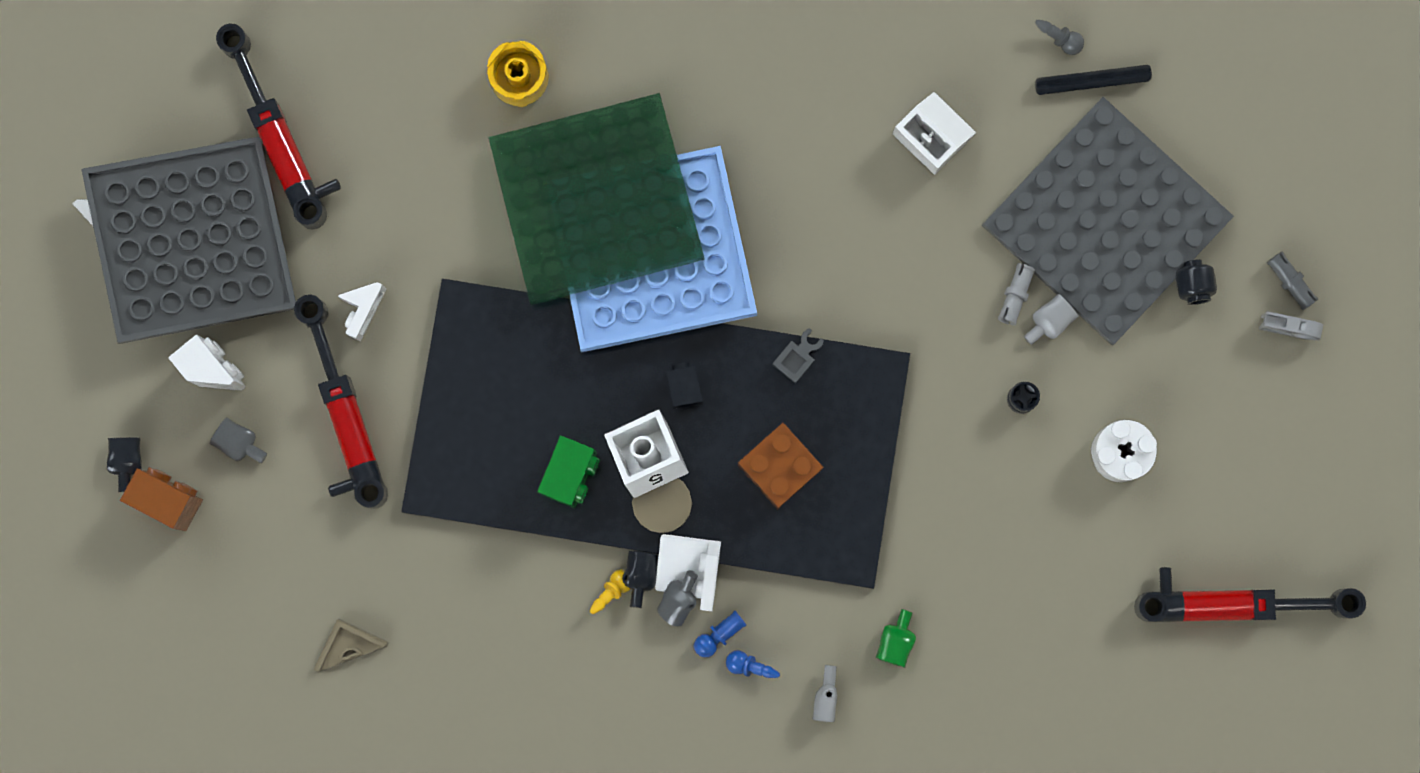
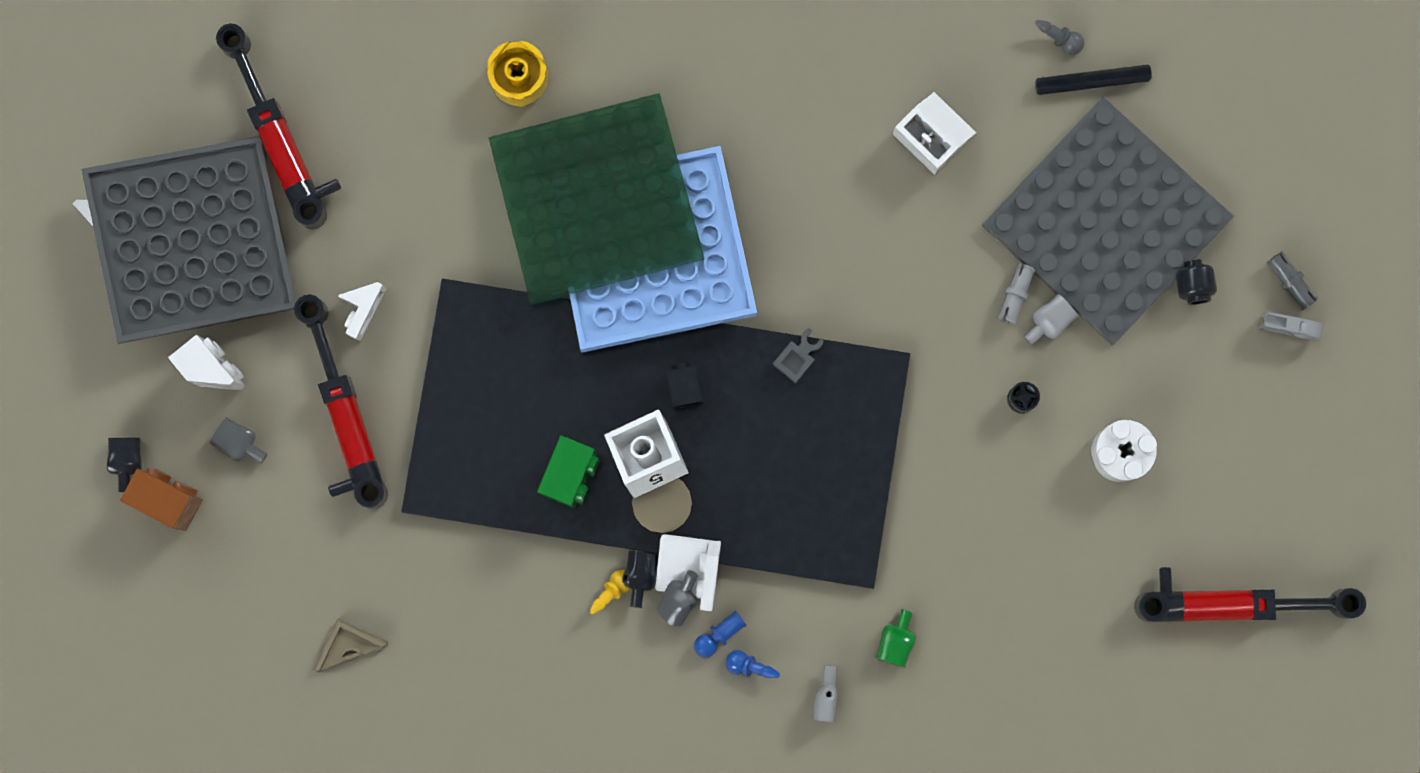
dark orange brick [738,423,824,509] -> none

